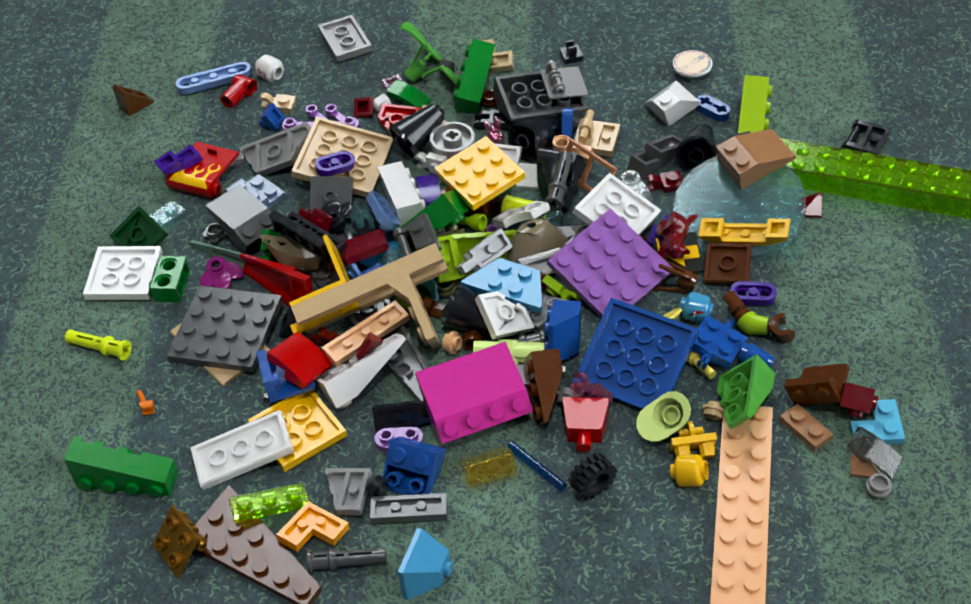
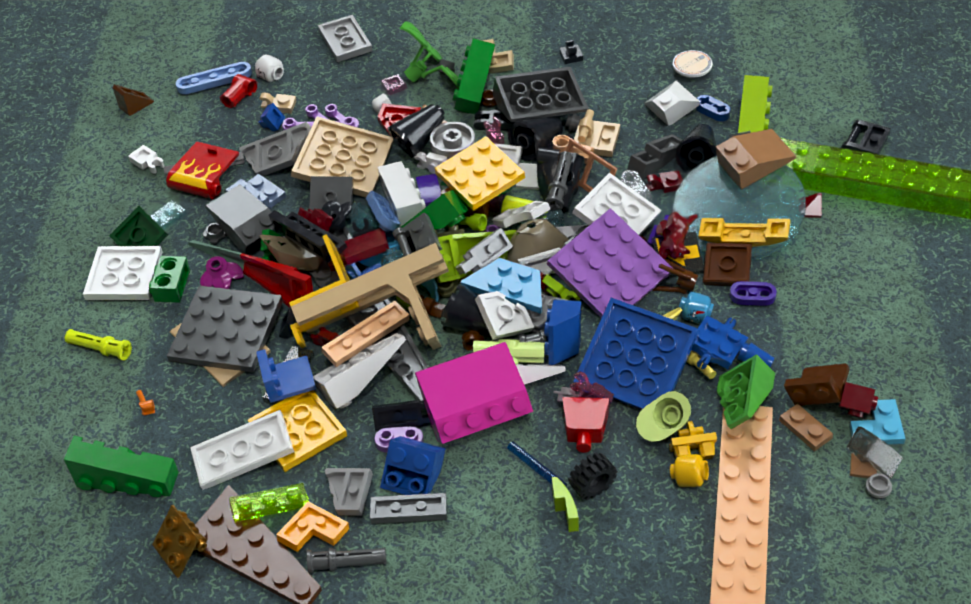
dark purple slope [154,145,203,174] -> none
red slope [267,332,332,389] -> none
dark purple plate [315,151,355,176] -> none
dark red slope [354,97,374,118] -> none
dark red slope [356,332,383,360] -> none
black plate [366,475,390,497] -> none
green slope [387,80,431,109] -> none
dark azure slope [398,528,453,600] -> none
light nougat plate [442,331,462,355] -> none
clear yellow panel [460,446,518,487] -> none
reddish brown slope [524,348,563,427] -> none
light grey hinge [540,60,588,99] -> none
blue beam [561,107,574,139] -> none
tan plate [702,401,725,421] -> none
reddish brown piece [722,291,795,343] -> none
none -> white plate [128,145,165,174]
none -> lime slope [552,477,579,532]

